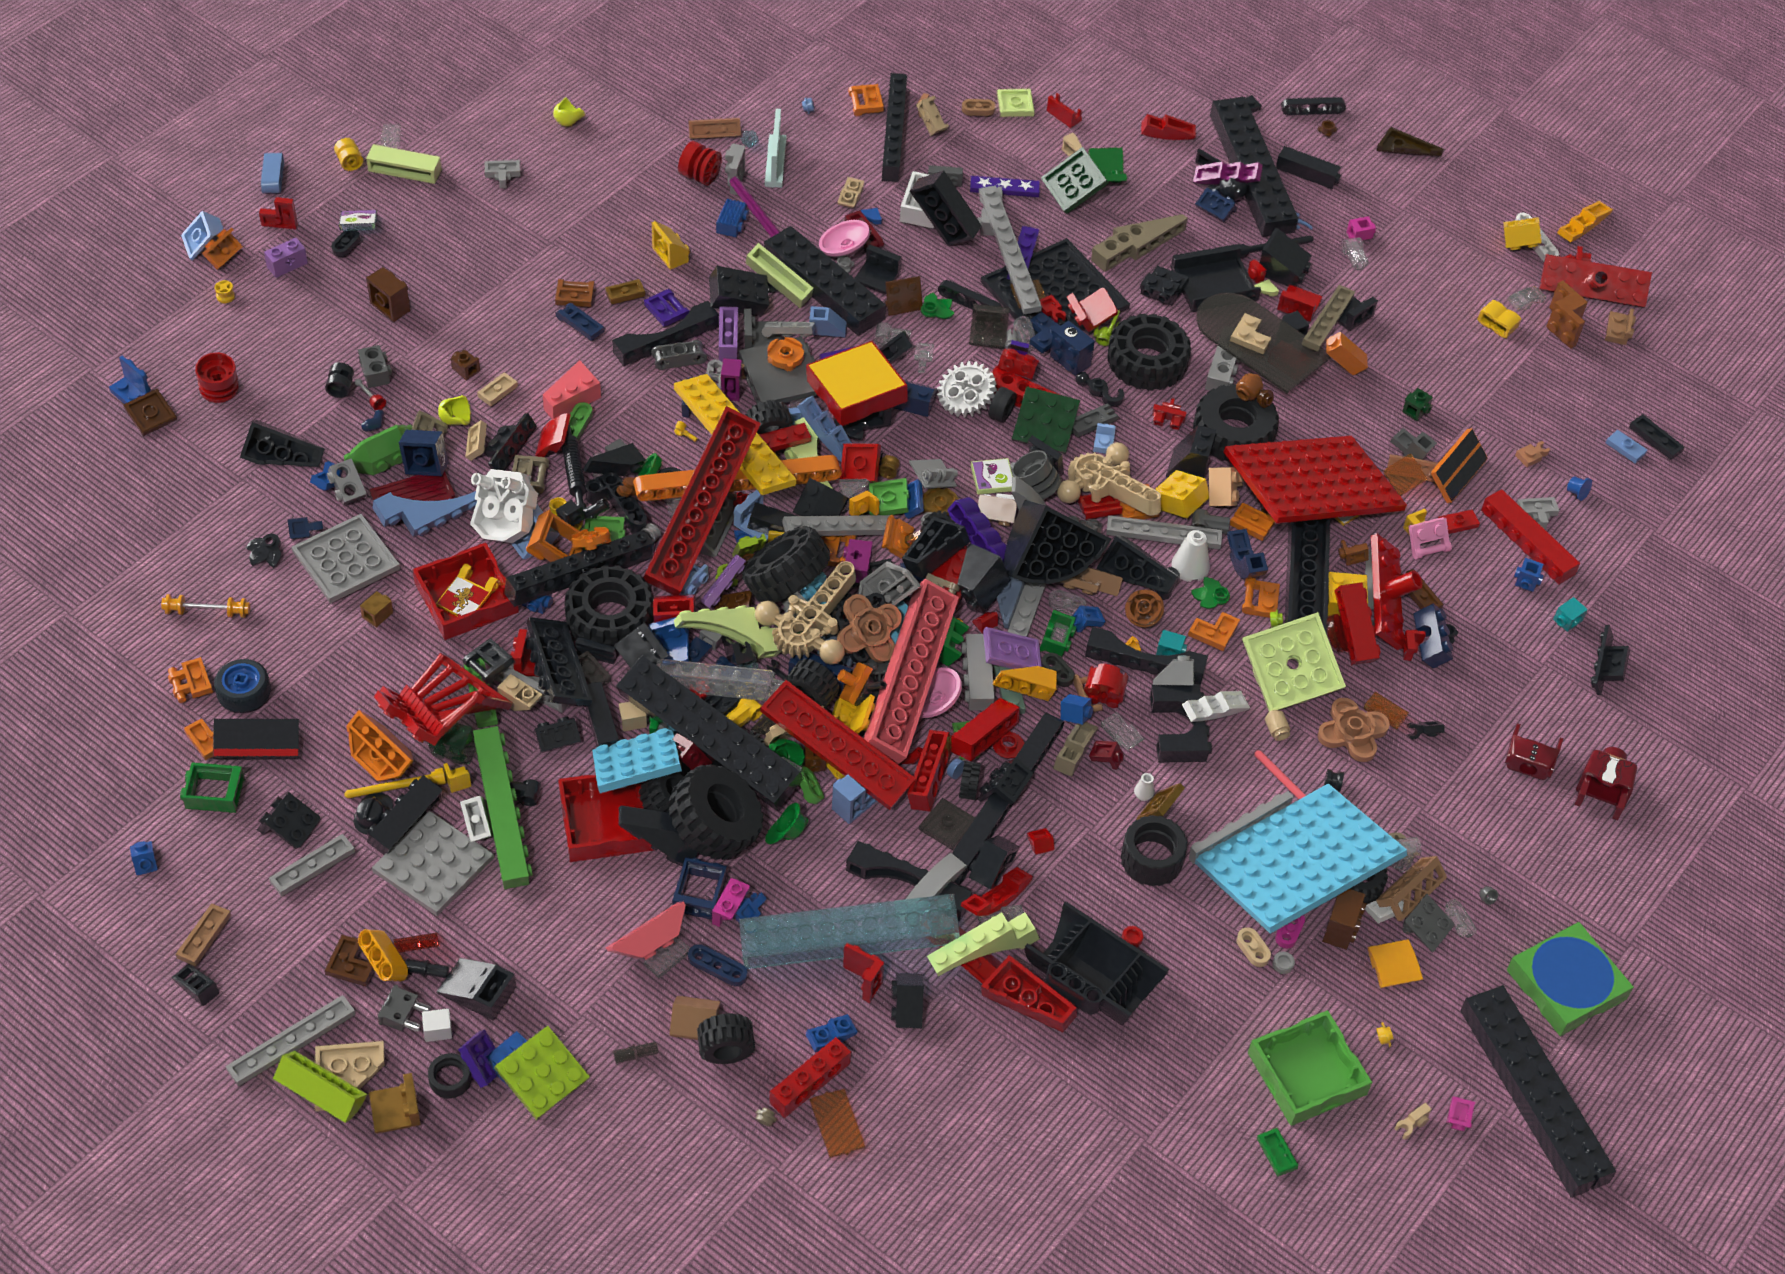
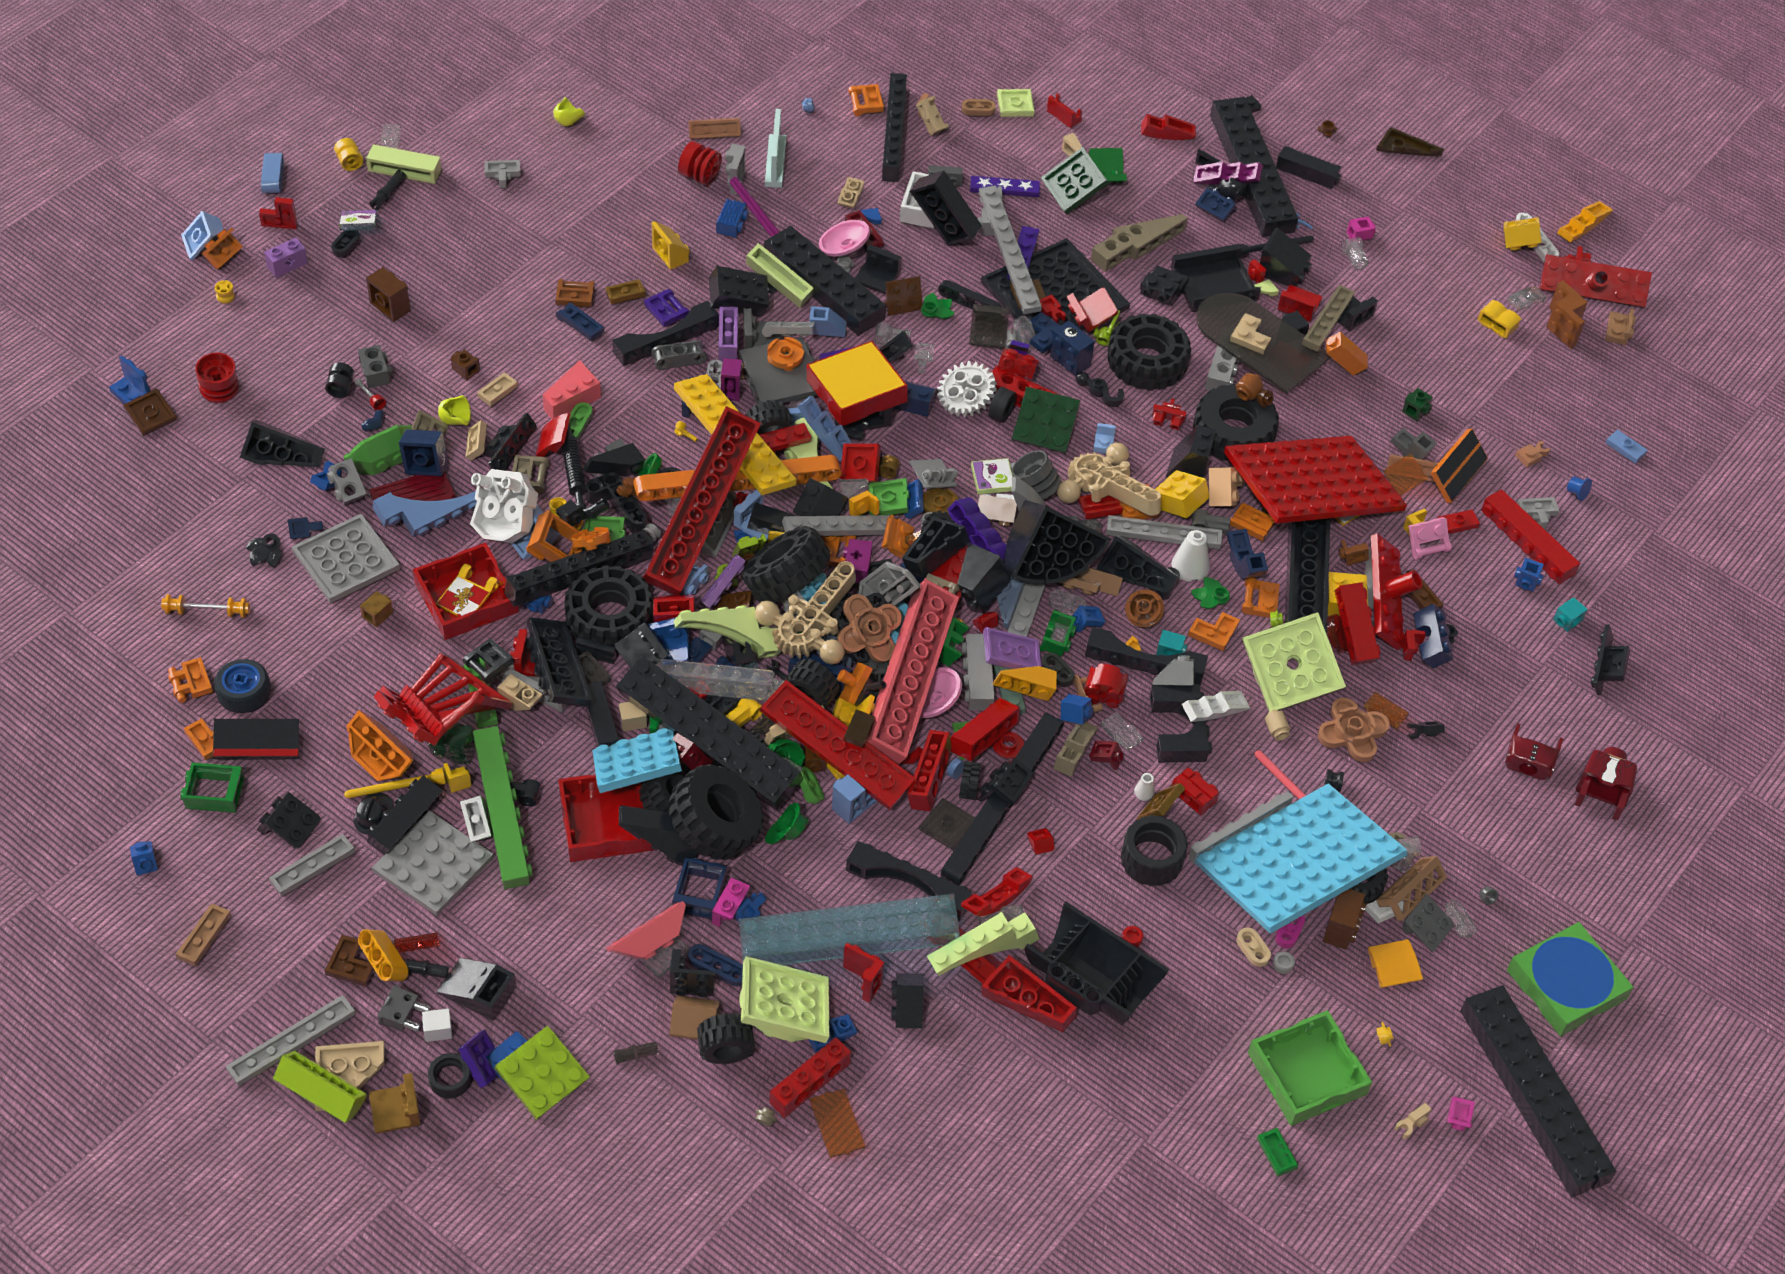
black slope [172,964,219,1006] -> none
black bracket [533,717,581,753] -> none
clear light blue plate [741,130,758,147] -> none
light grey slope [895,853,967,929] -> none
black brick [968,835,1020,889] -> none
black plate [1028,435,1064,477] -> none
dark grey hinge [1072,404,1119,438] -> none
black beam [1281,97,1346,115] -> none
black plate [1629,414,1685,460] -> none
none -> black pin [369,170,406,211]
none -> black bracket [670,949,714,998]
none -> yellowish green piece [739,956,829,1043]
none -> dark brown slope [843,709,875,748]
none -> red brick [1171,767,1219,816]

